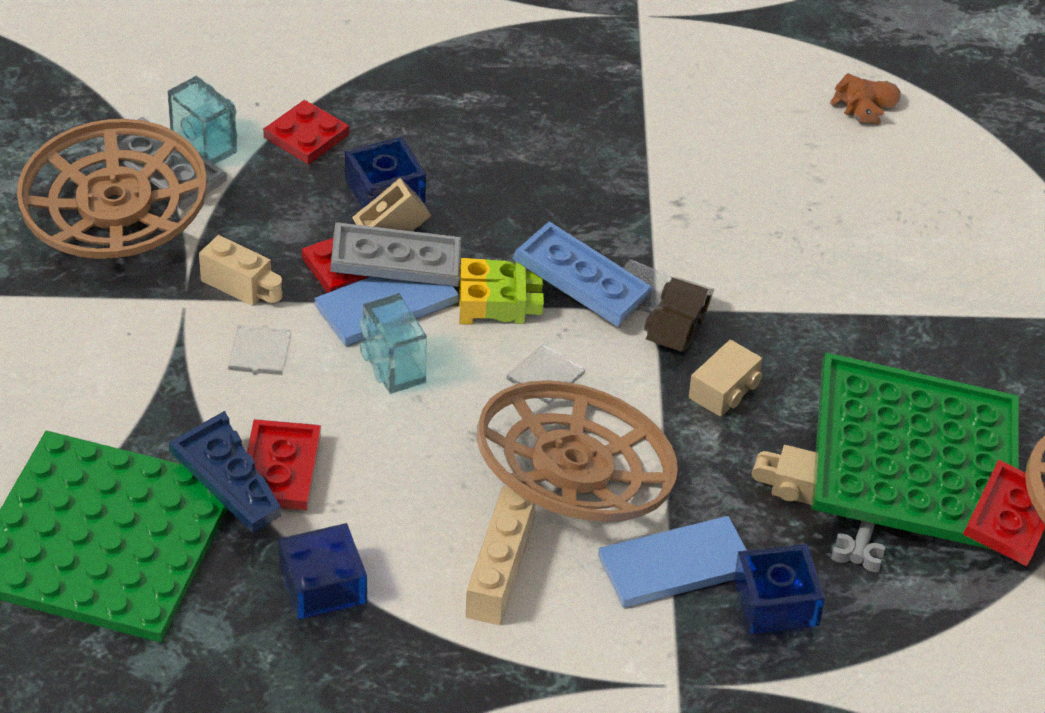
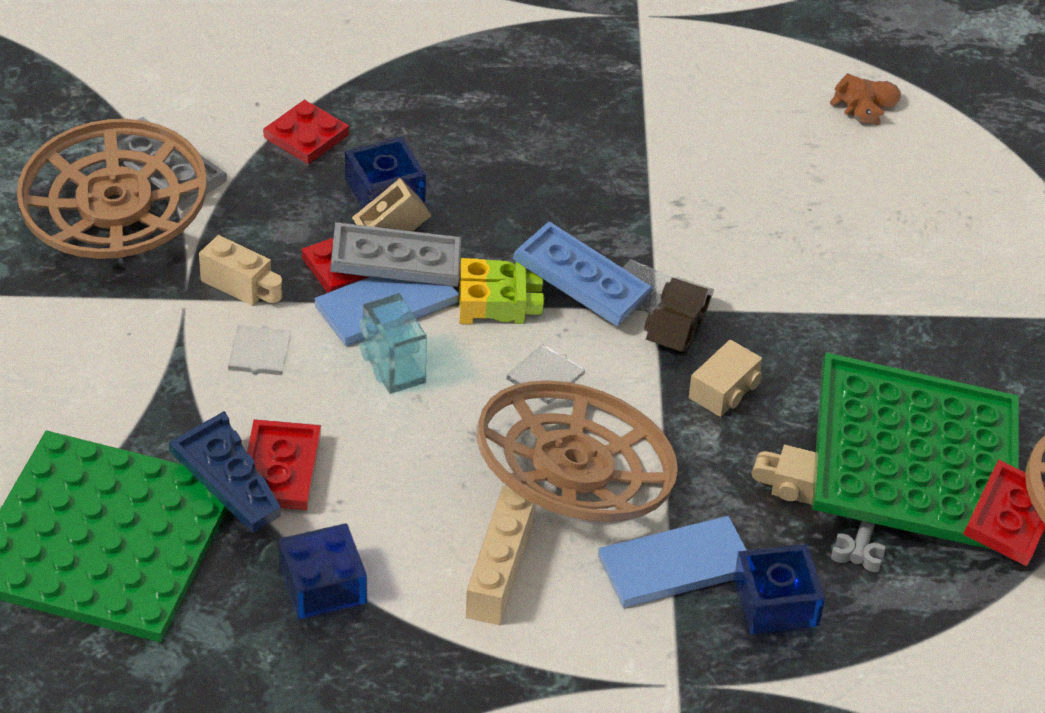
clear light blue brick [167,75,238,165] -> none

